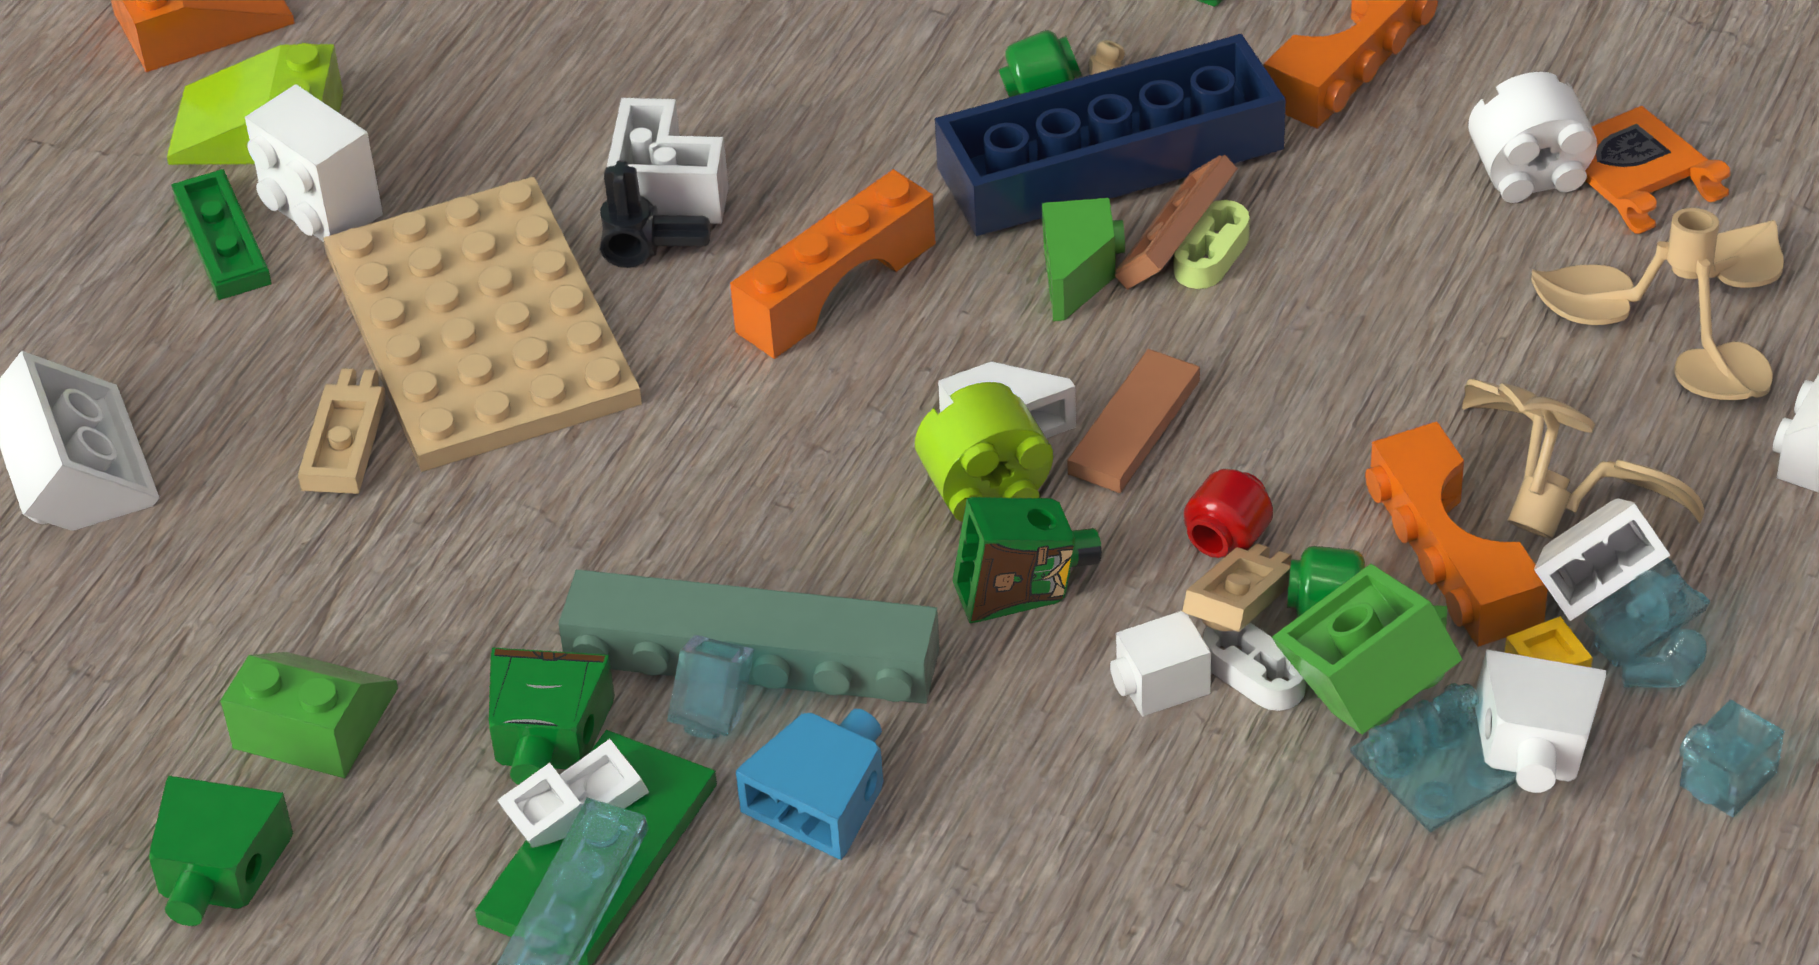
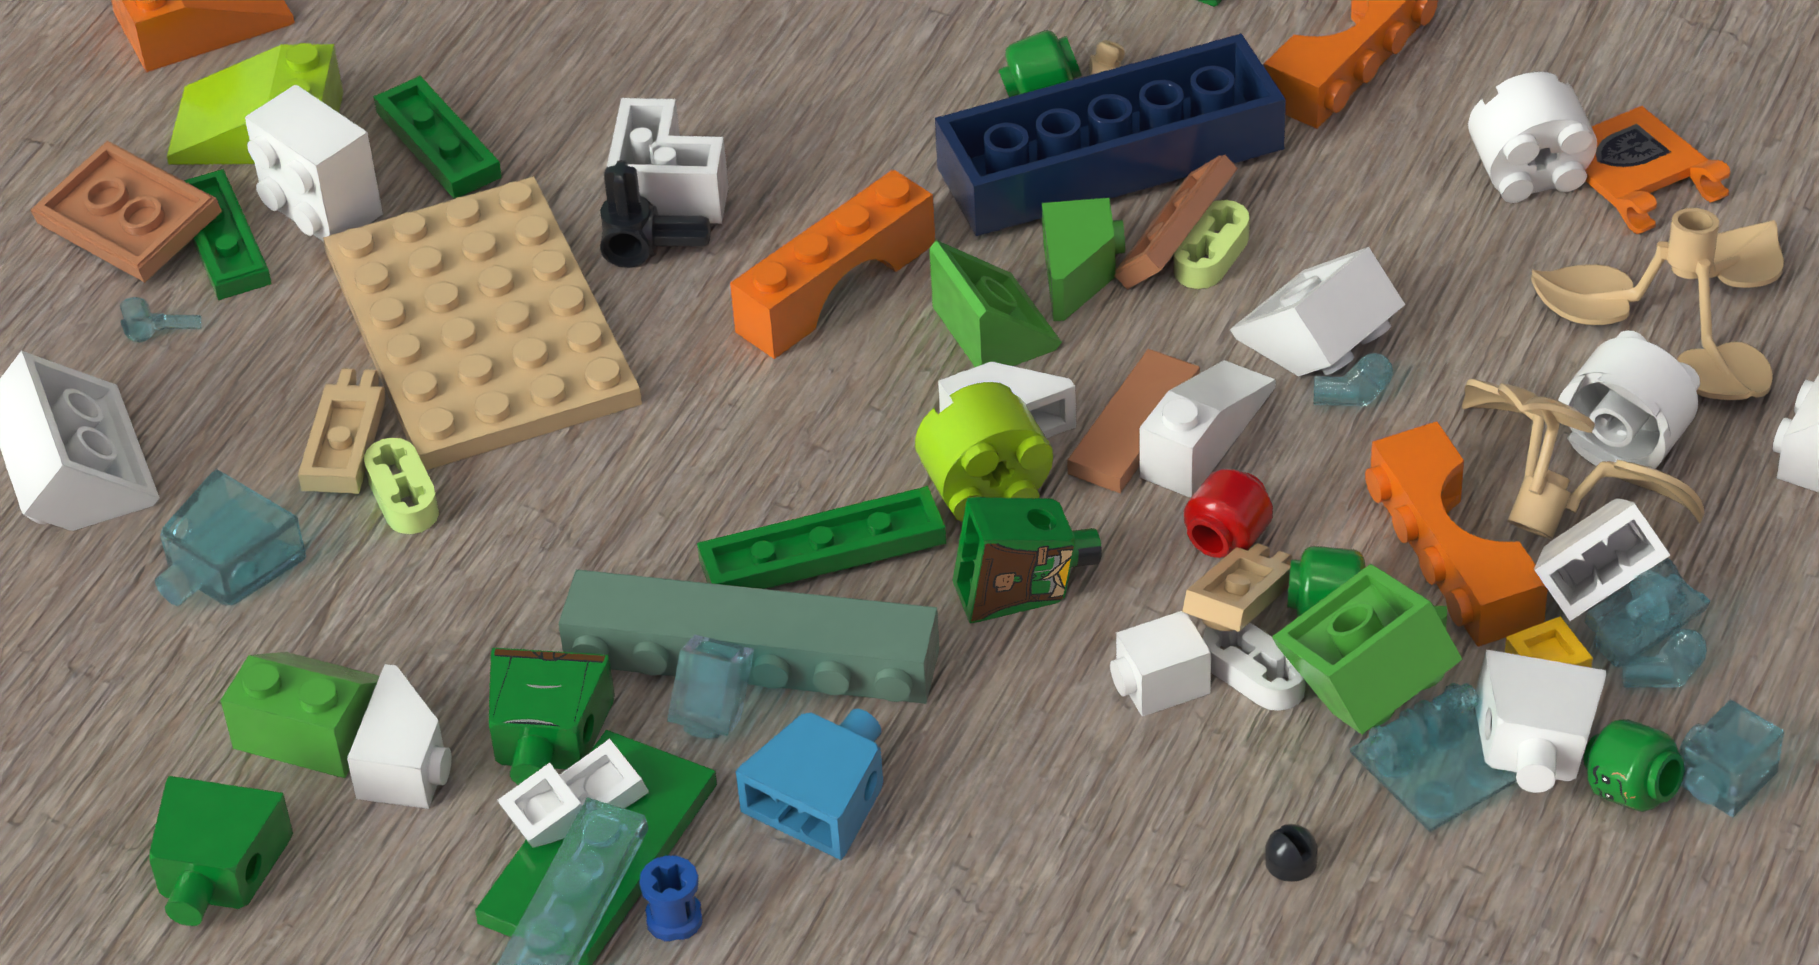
none -> nougat tile [31,141,222,282]
none -> clear light blue hand [120,297,202,343]
none -> clear light blue torso [155,469,306,606]
none -> white slope [347,664,452,809]
none -> yellowish green beam [364,438,439,534]
none -> green plate [373,75,502,199]
none -> blue bush [639,855,703,942]
none -> green plate [697,486,946,589]
none -> bright green slope [929,240,1062,367]
none -> white slope [1139,360,1276,498]
none -> white slope [1230,247,1405,376]
none -> black hinge [1265,824,1318,882]
none -> clear light blue arm [1313,353,1393,406]
none -> white brick [1558,330,1700,469]
none -> green head [1583,719,1684,812]

